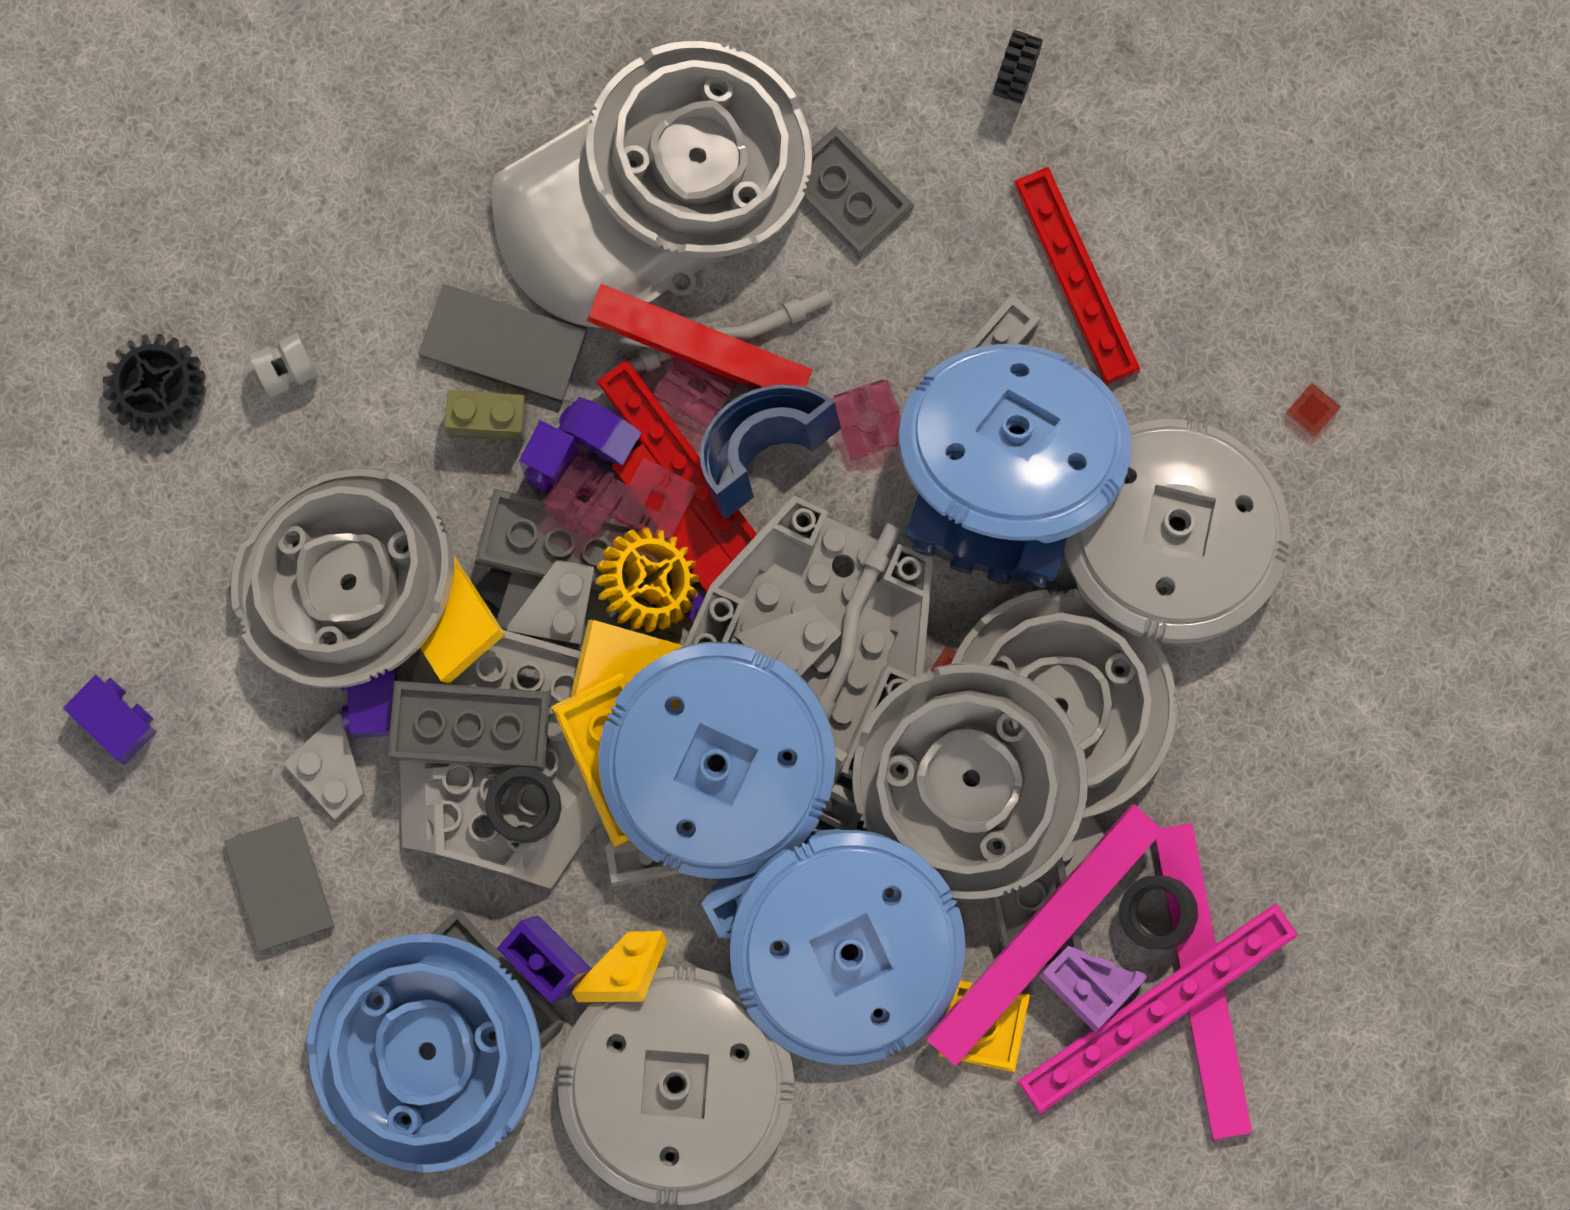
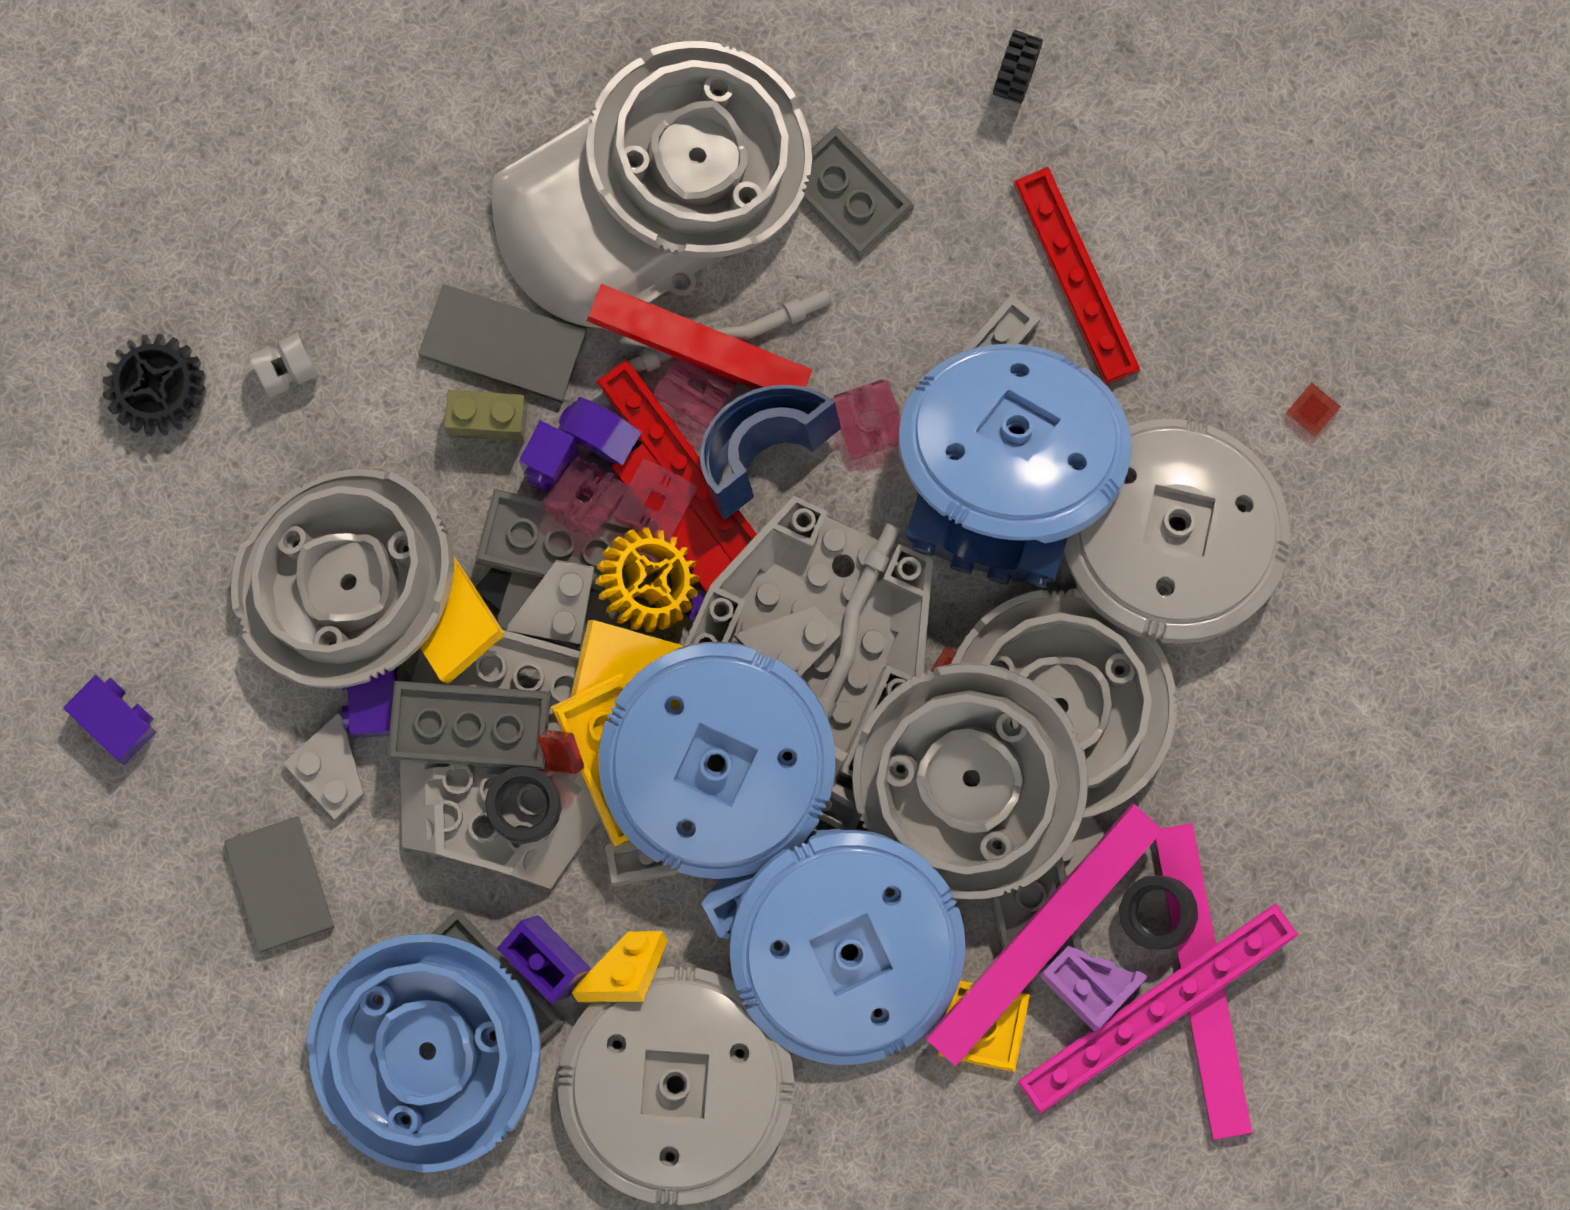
none -> clear red tile [537,730,585,774]

